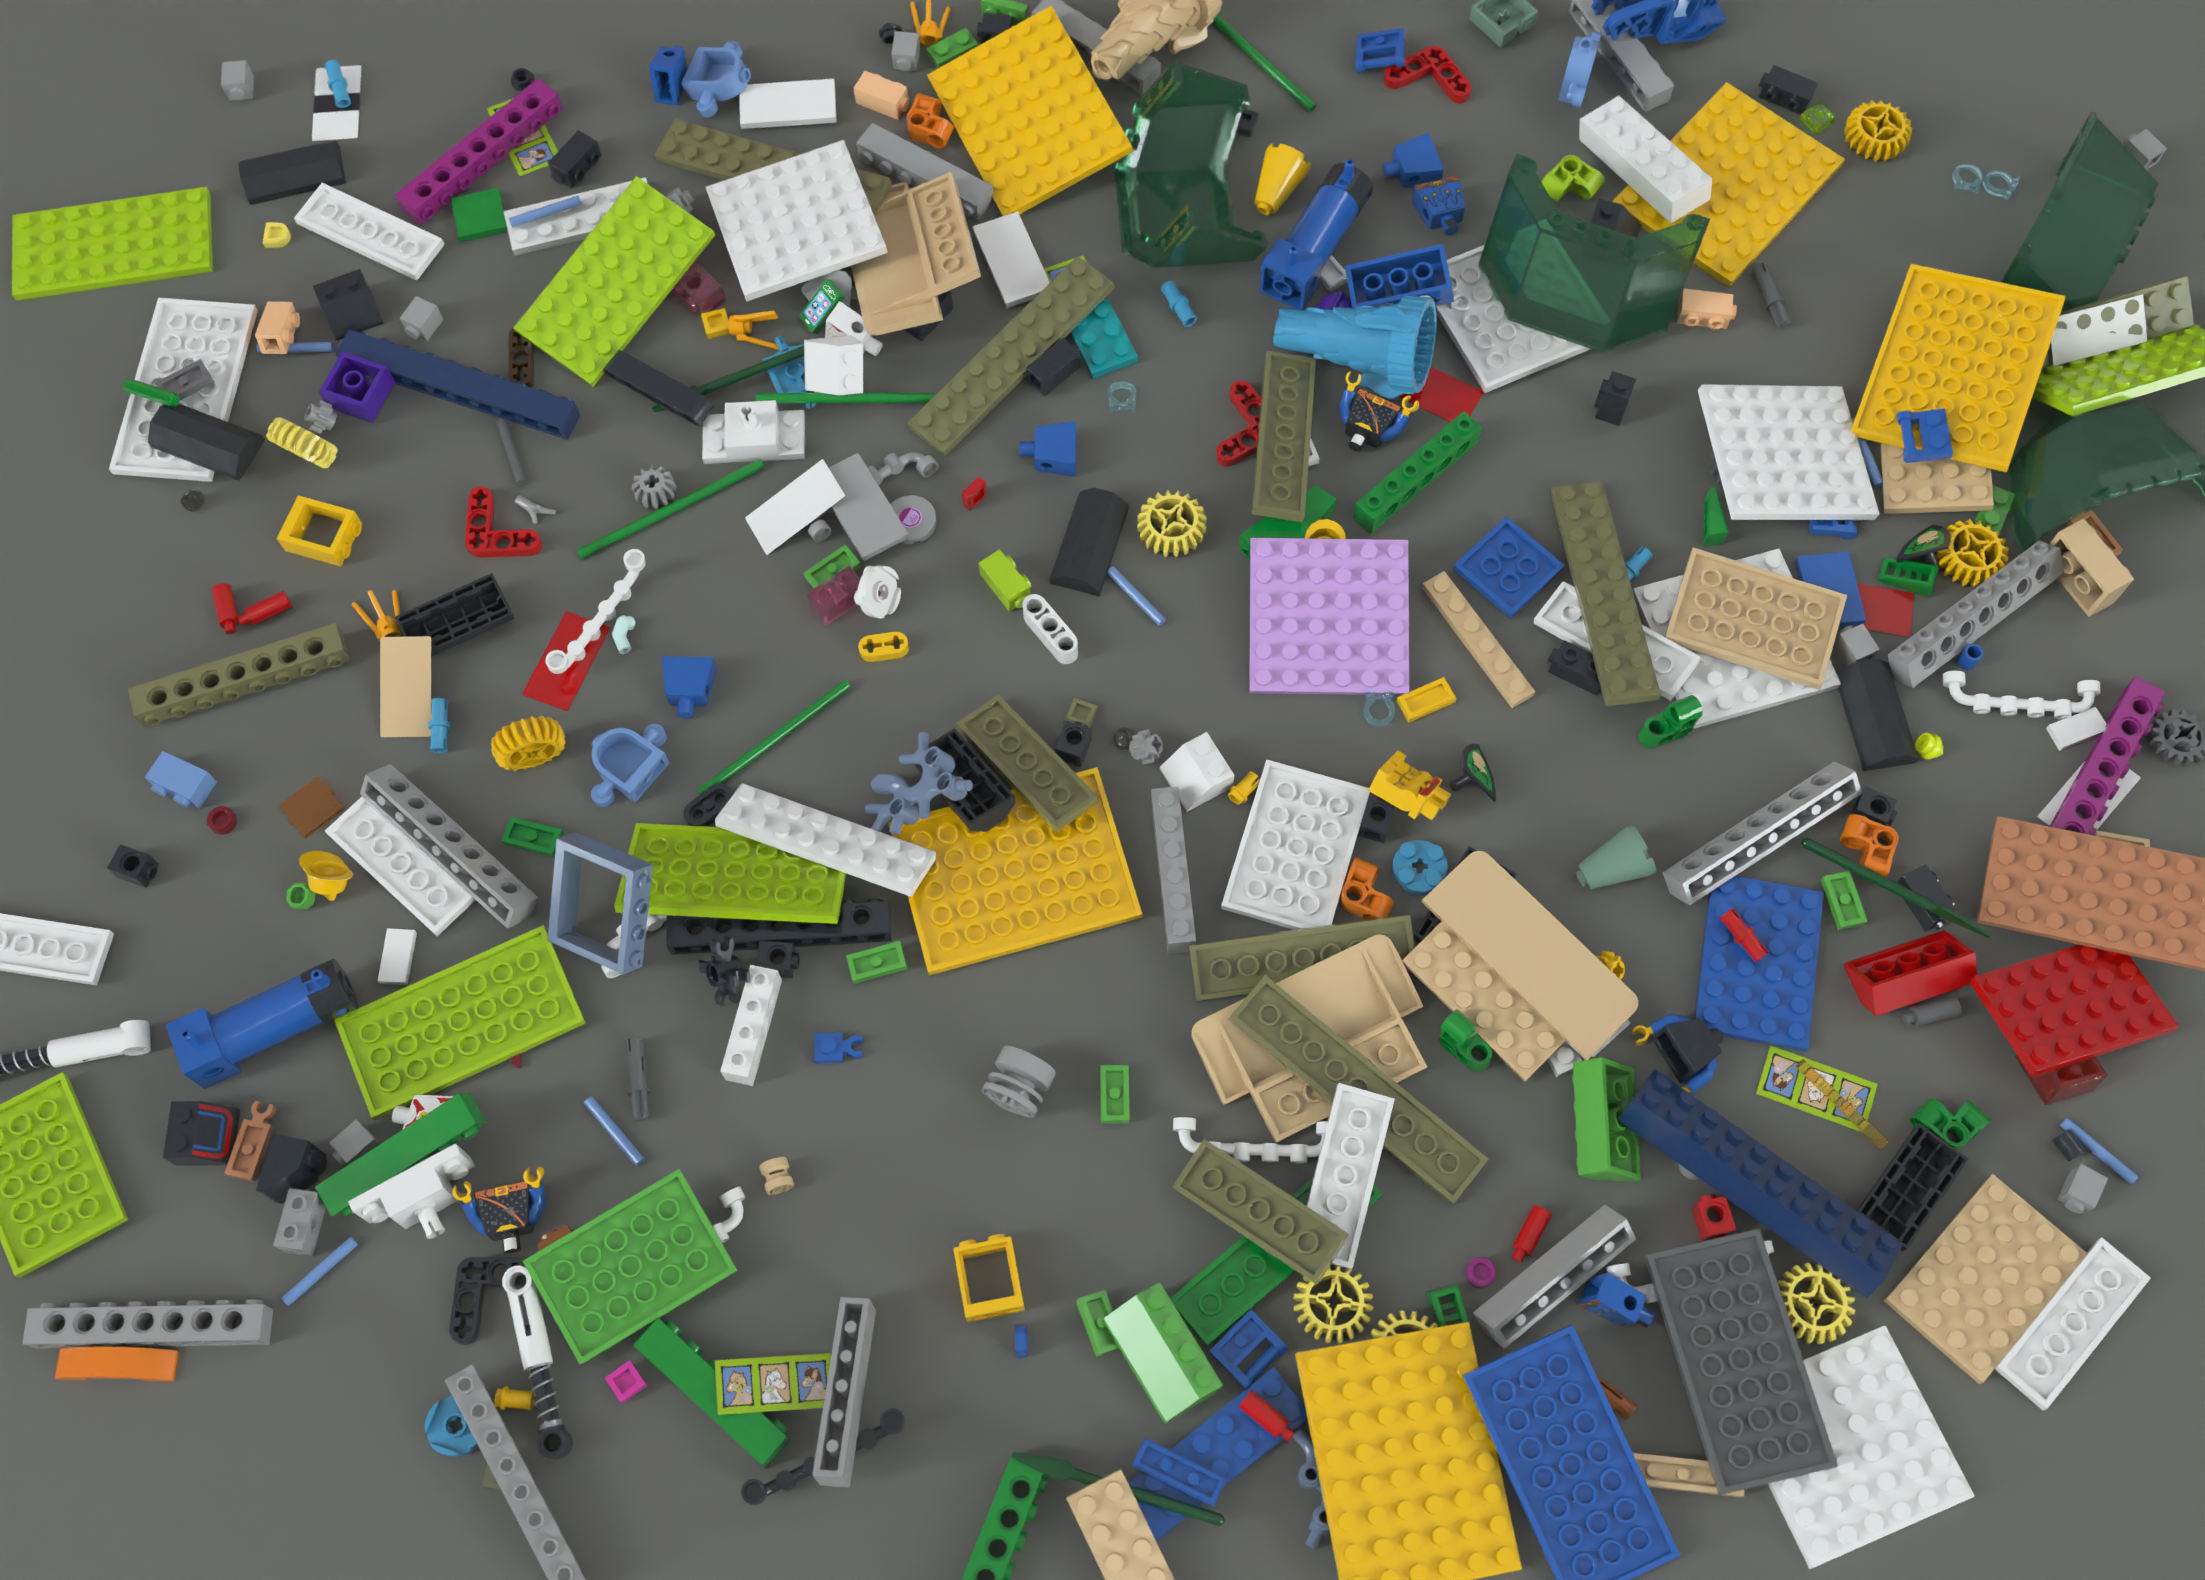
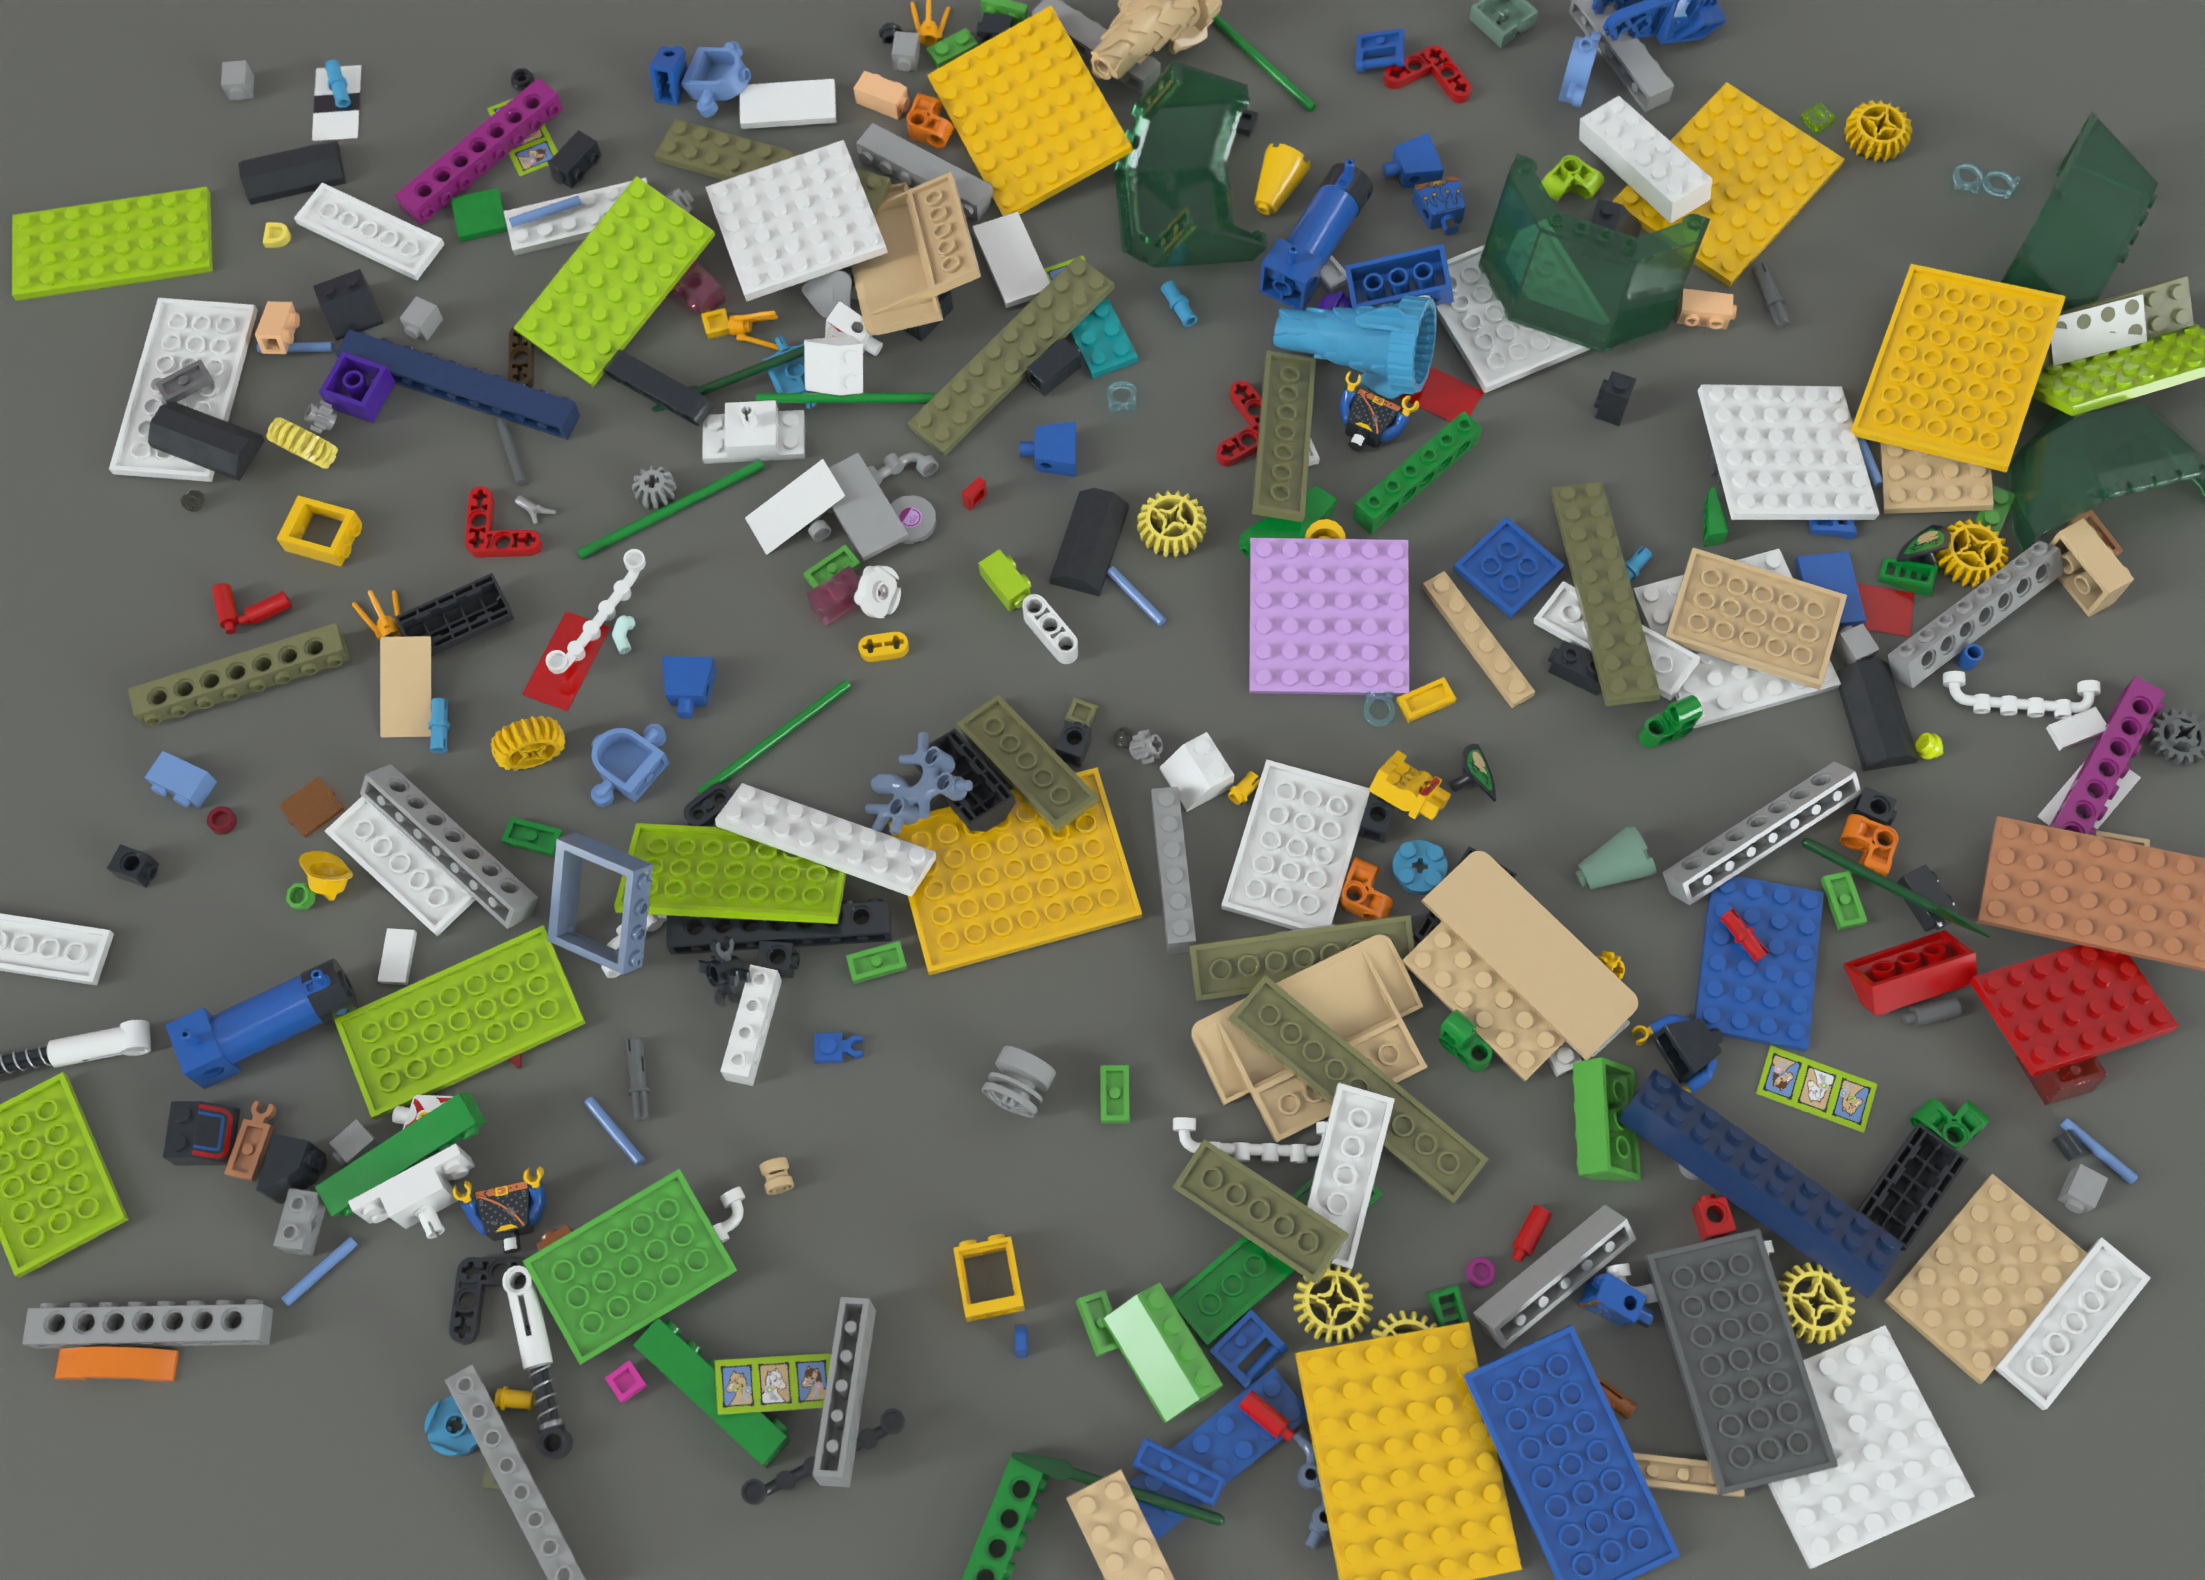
green axle [122,378,180,407] -> none
tile [799,279,845,334] -> none
black brick [1759,65,1818,116] -> none
clear yellow bar [1795,1059,1889,1150] -> none
blue plate [1896,408,1953,463] -> none
light grey brick [2119,129,2167,175] -> none

